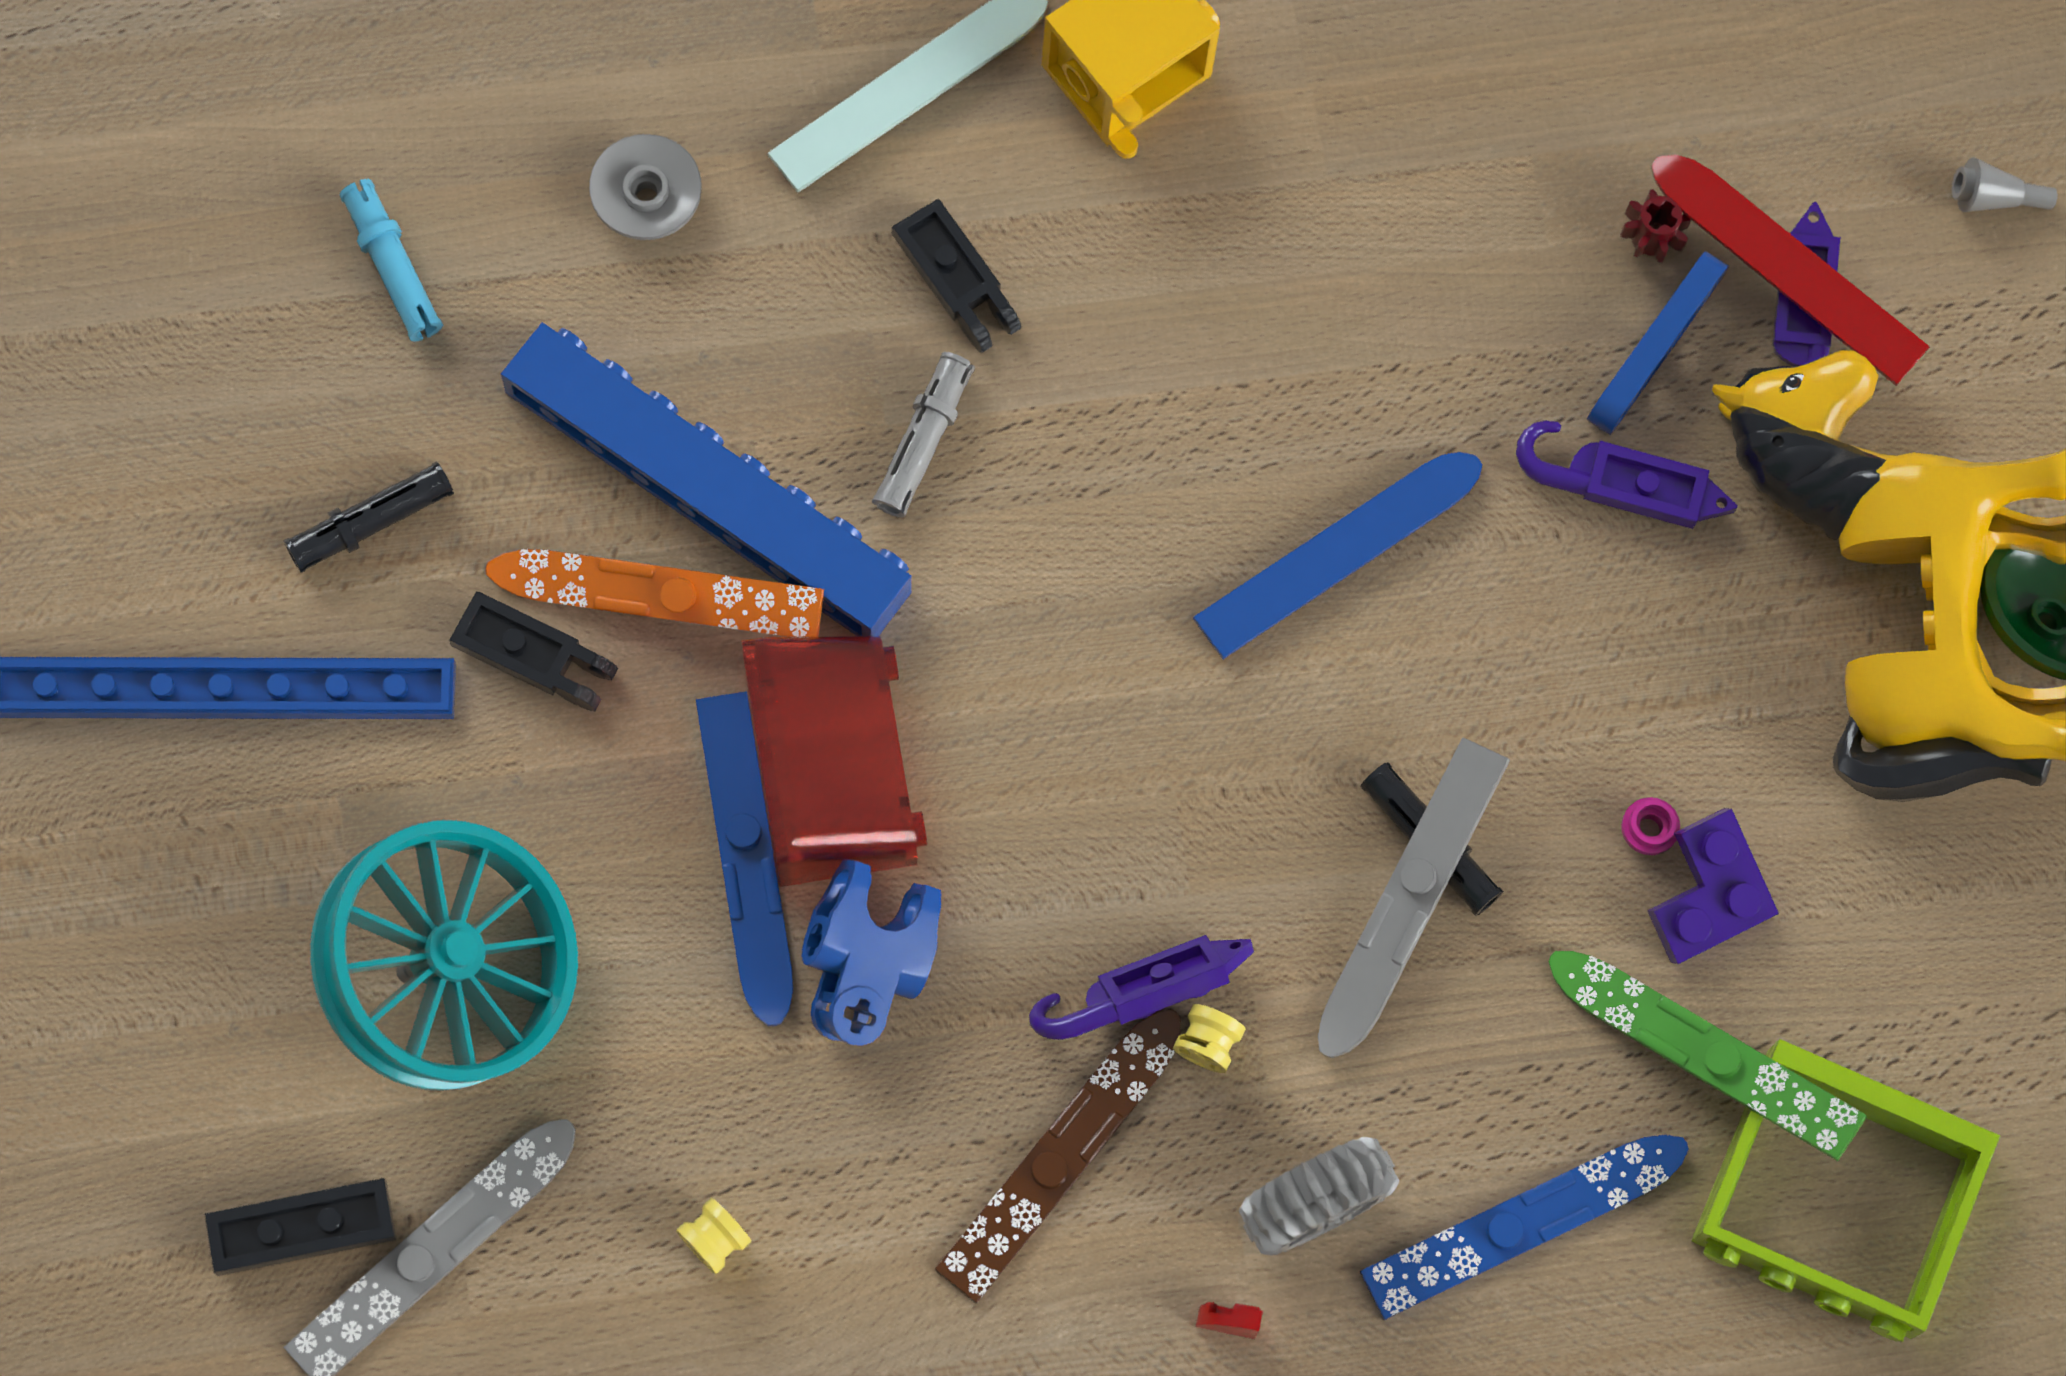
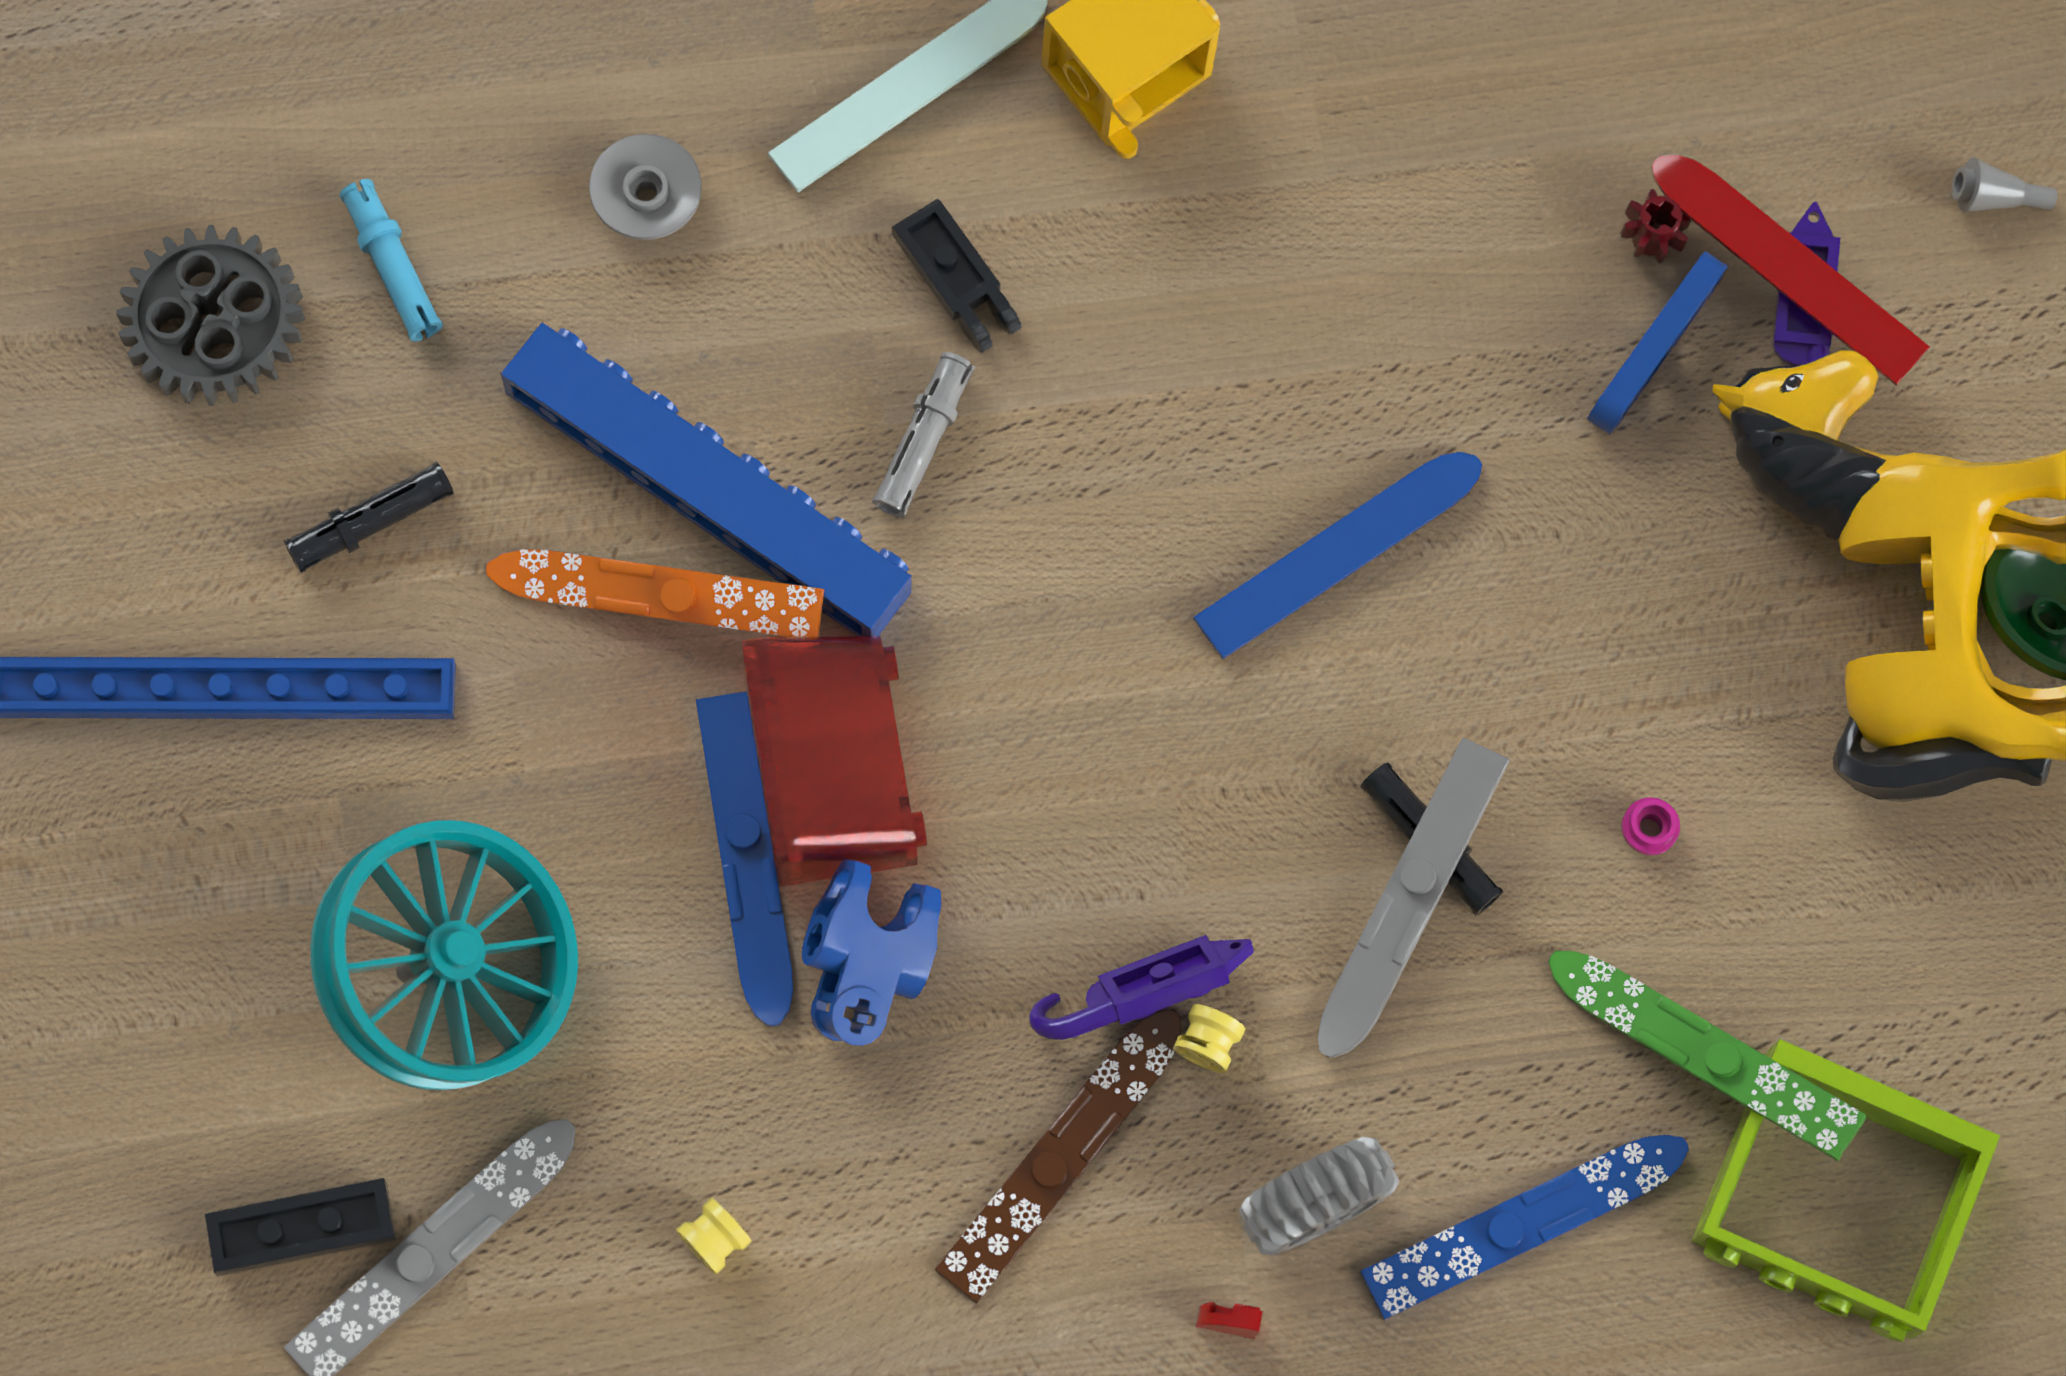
black hinge [449,591,619,712] -> none
dark purple plate [1516,420,1738,529] -> none
dark purple plate [1647,808,1779,964] -> none
none -> dark grey gear [116,225,305,406]

